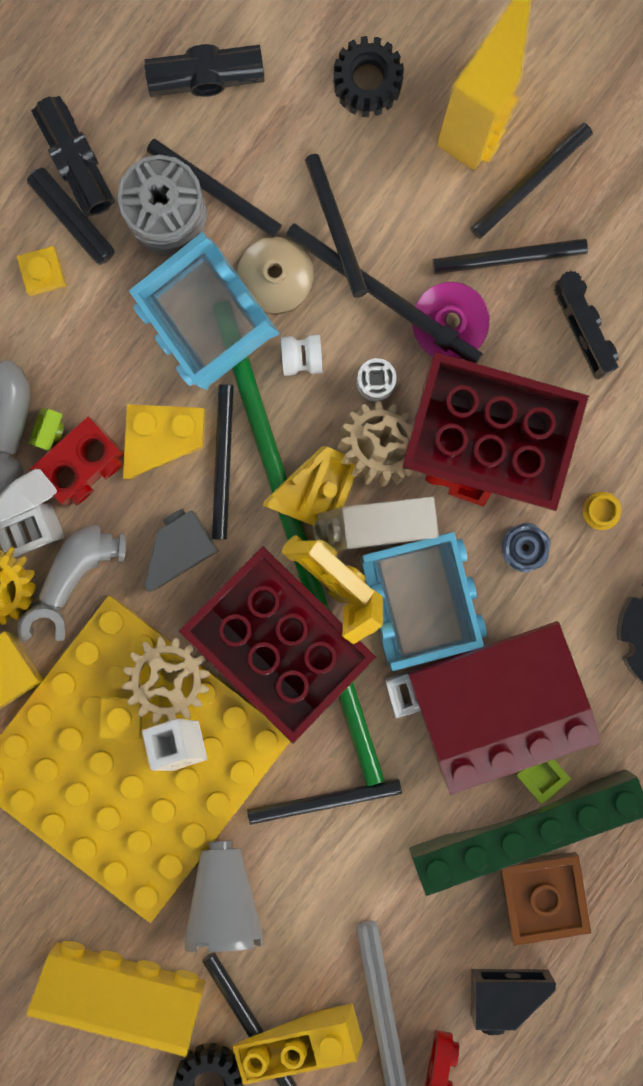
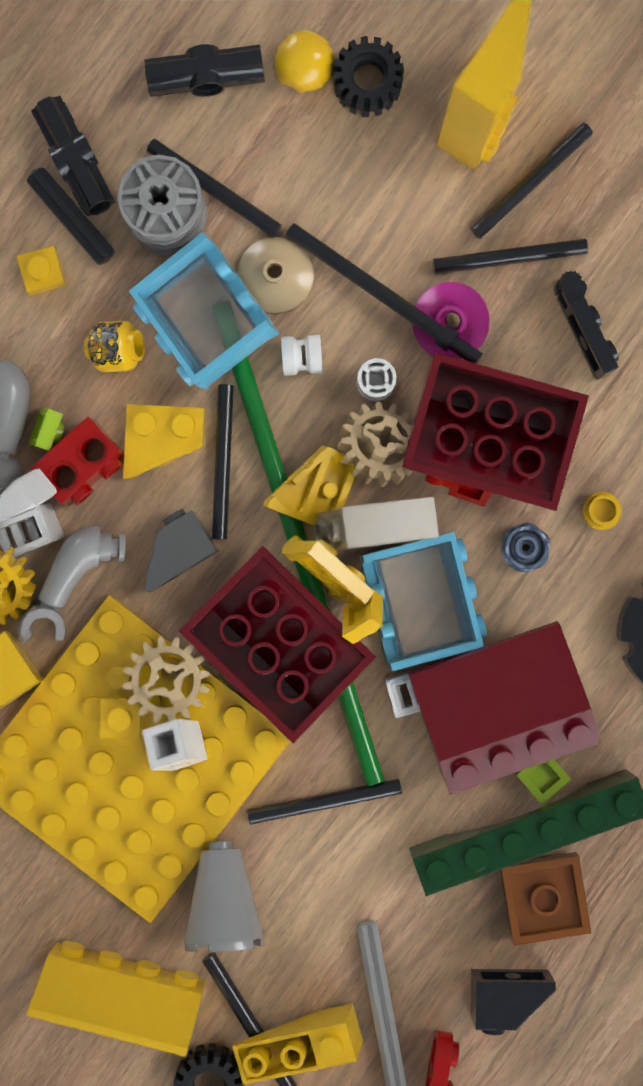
black bar [305,154,368,298] -> none
none -> head [83,321,145,372]
none -> yellow hair [273,30,335,93]

